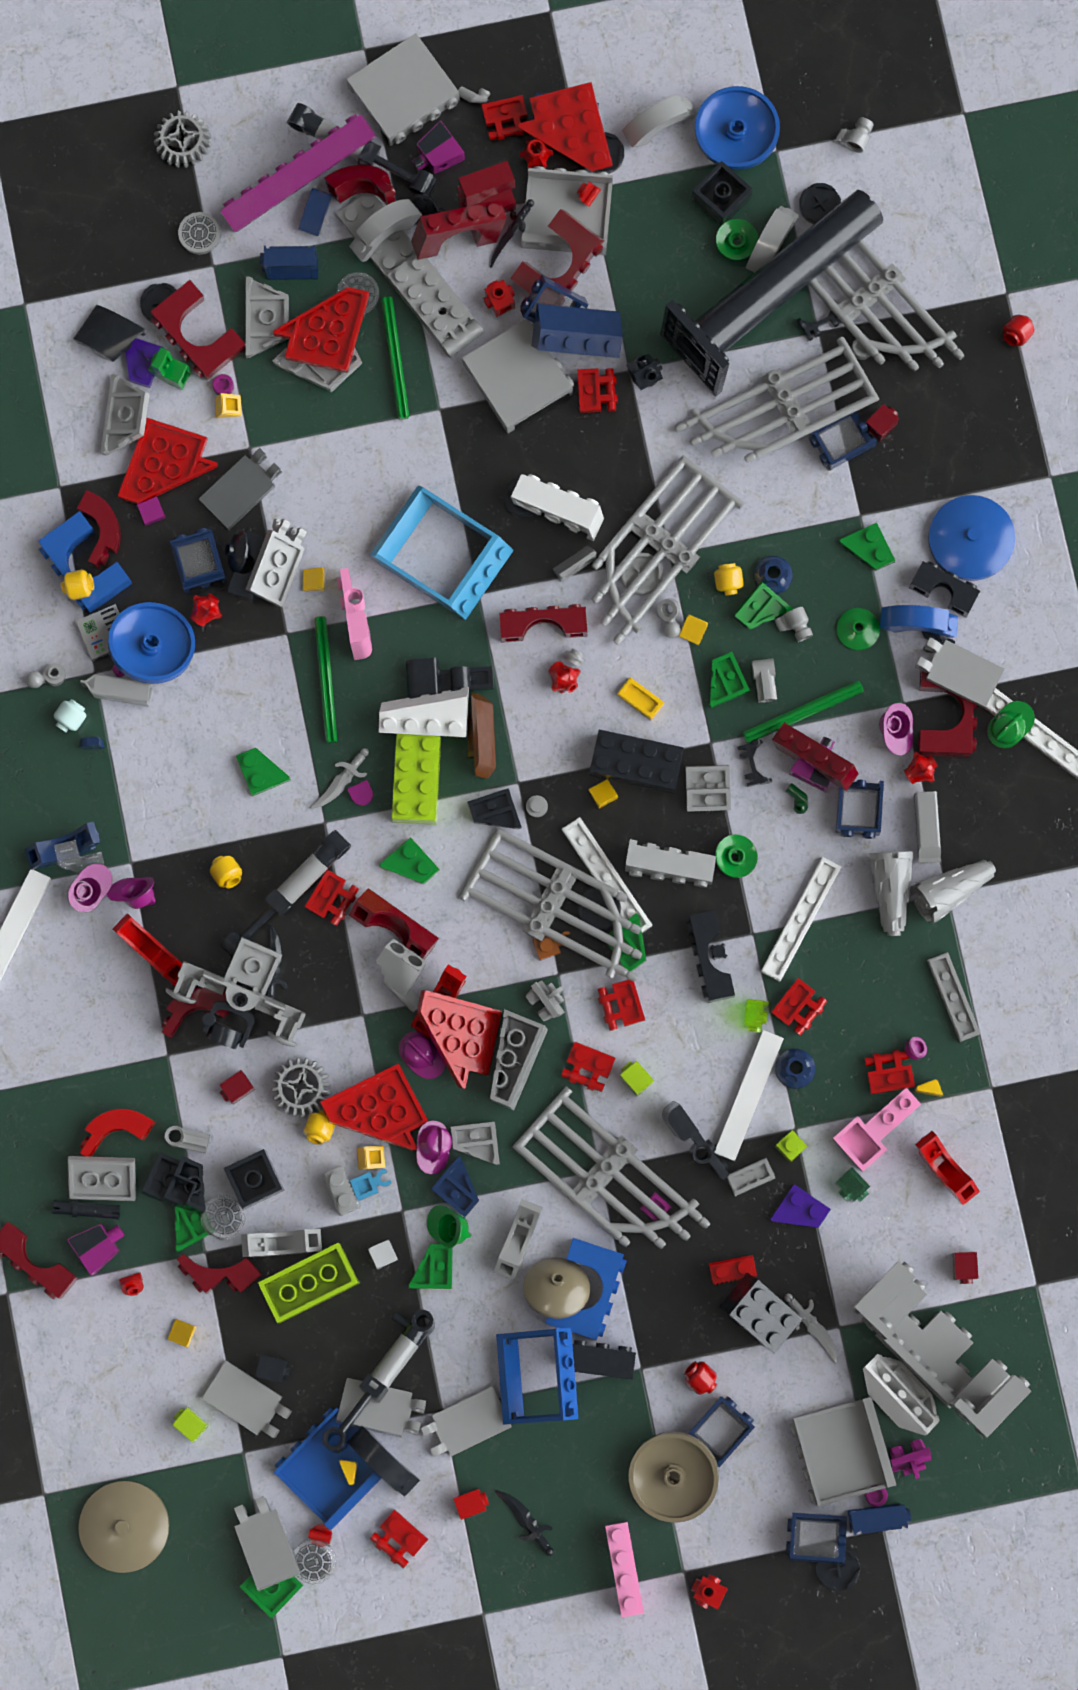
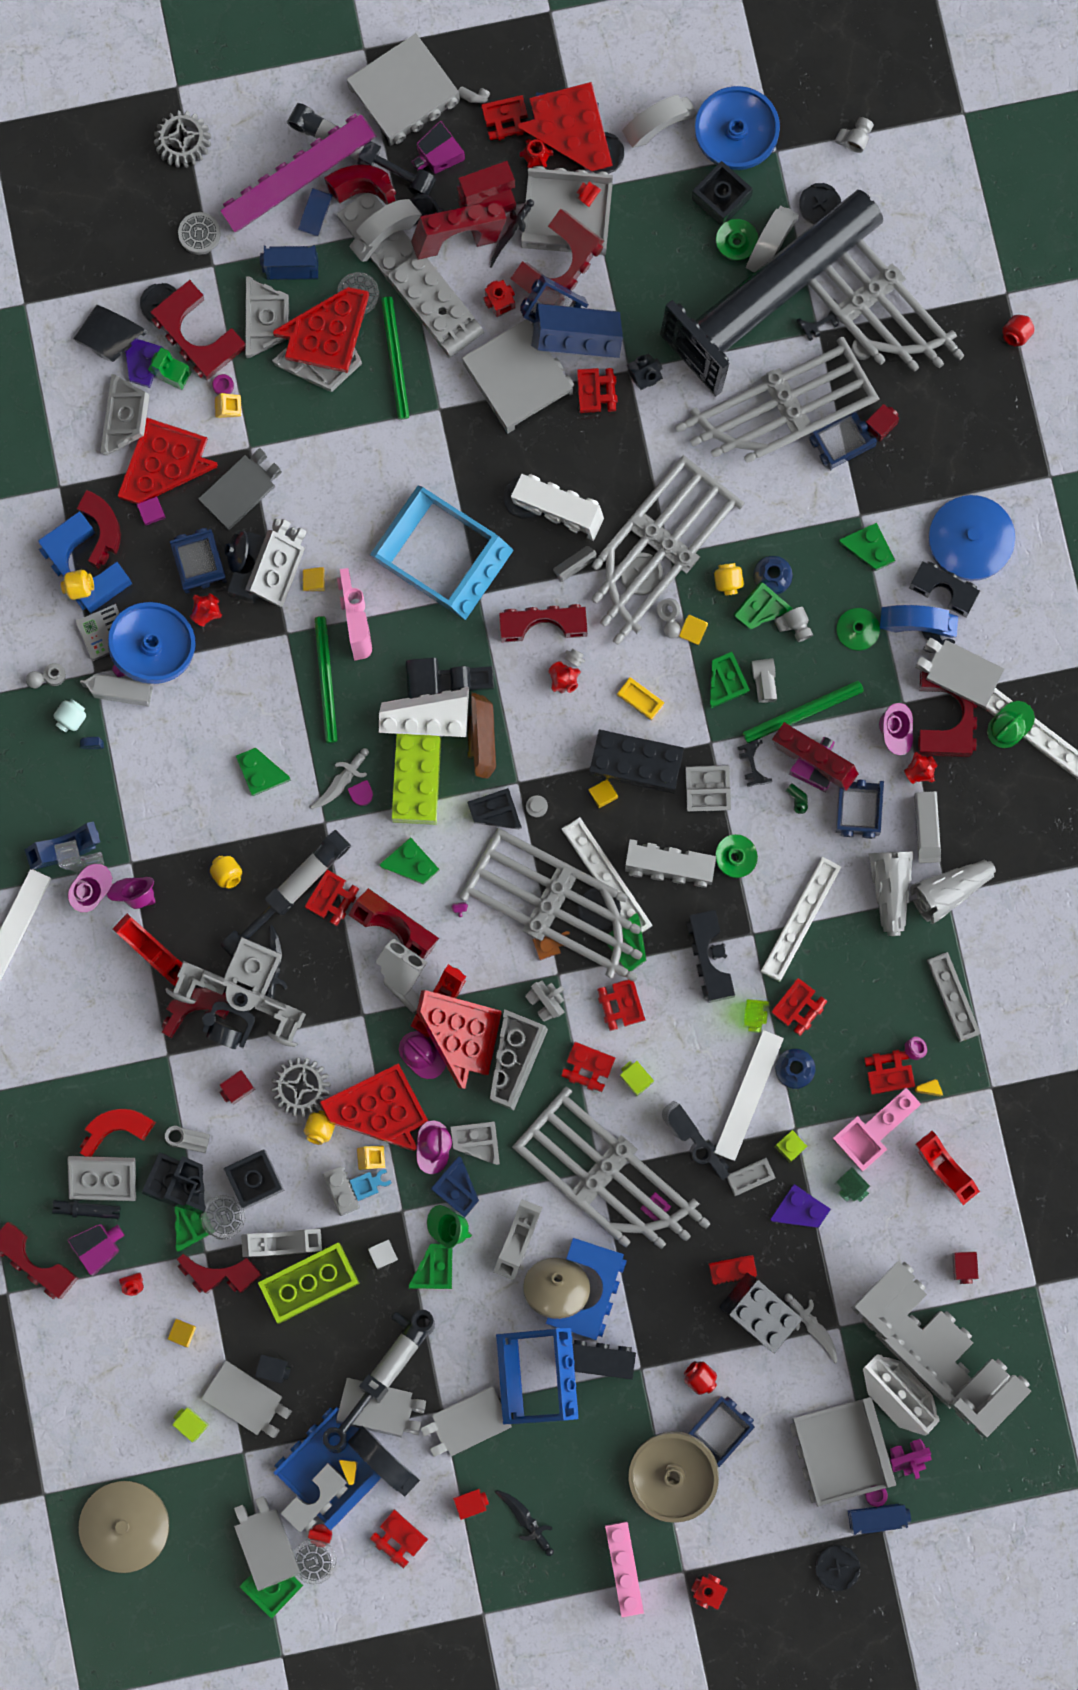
window [786,1512,847,1565] -> none
none -> light grey arch [280,1463,348,1532]
none -> magenta rock [451,902,468,917]

